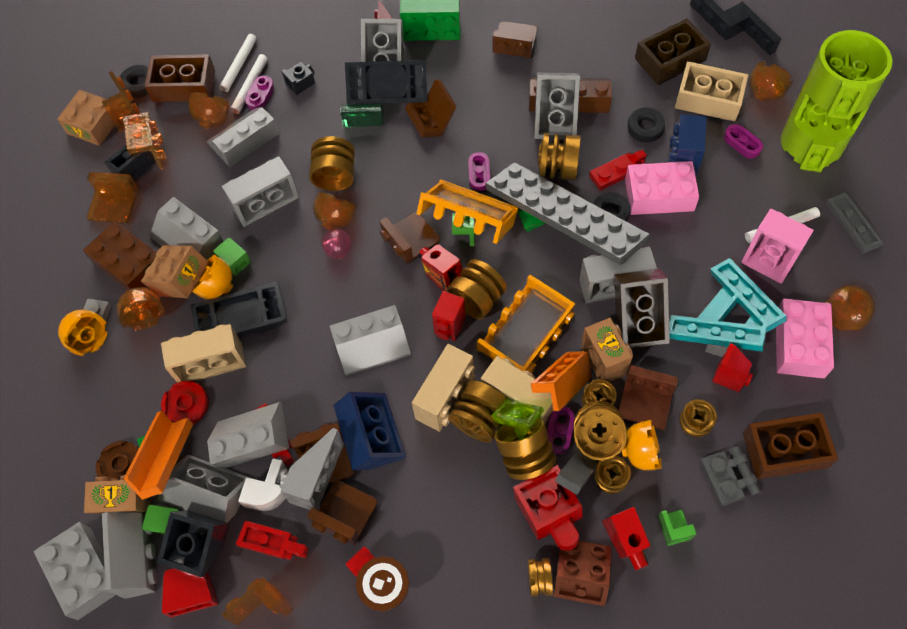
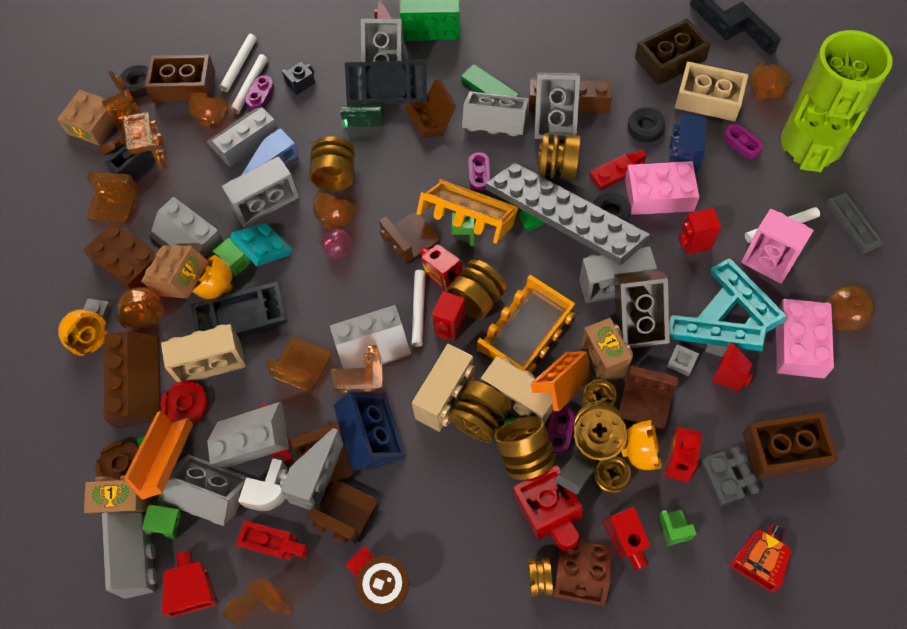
light grey brick [33,522,115,620] -> none
black slope [157,510,230,577] -> none
clear neon green slope [491,399,544,440] -> none
reddish brown bracket [493,21,537,58] -> none
pearl gold wheel [679,399,717,437] -> none
none -> reddish brown tile [98,131,139,156]
none -> reddish brown slope [104,330,161,429]
none -> teal plate [230,223,292,266]
none -> slope [242,128,298,175]
none -> clear orange bracket [265,337,332,393]
none -> clear orange bracket [331,345,382,392]
none -> white piece [411,270,426,347]
none -> tile [461,64,519,97]
none -> light grey slope [462,91,529,136]
none -> red torso [664,427,702,483]
none -> light grey plate [667,344,699,376]
none -> red brick [678,208,721,255]
none -> torso [728,524,791,593]

